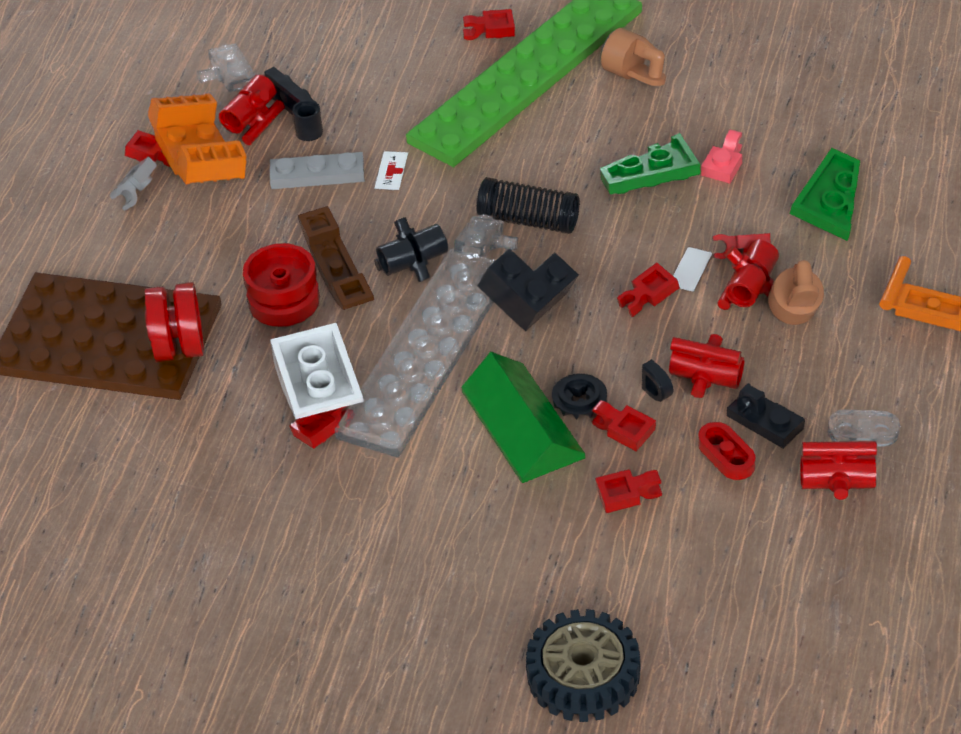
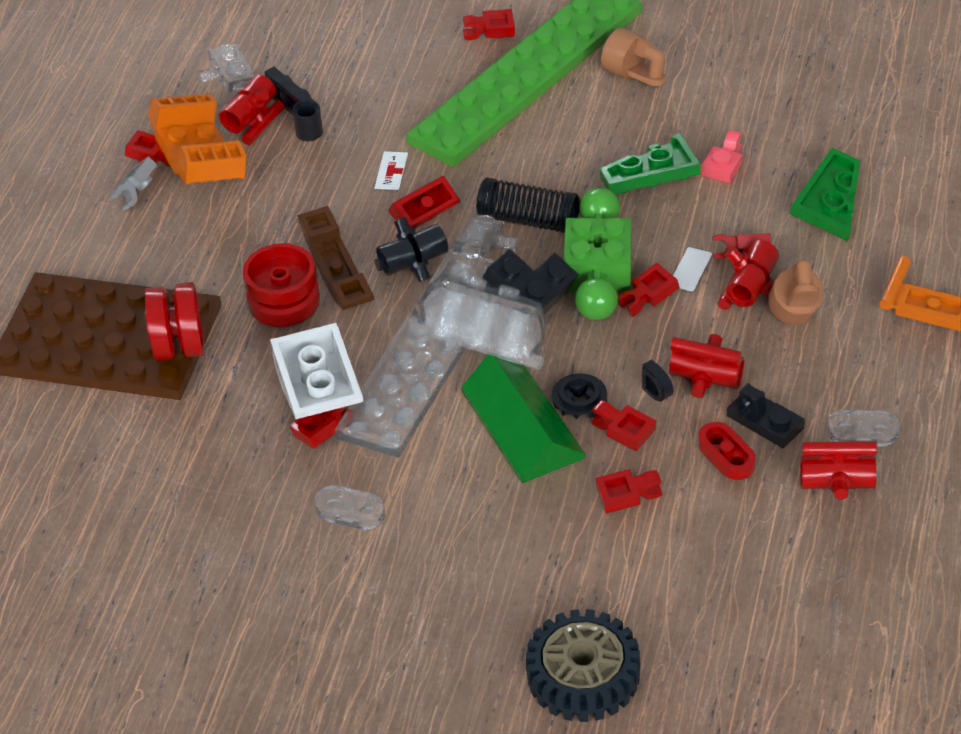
light grey plate [270,152,365,189] -> none
none -> clear plate [314,485,385,530]
none -> red slope [388,175,461,228]
none -> clear windscreen [407,273,546,371]
none -> bright green brick [564,187,632,321]

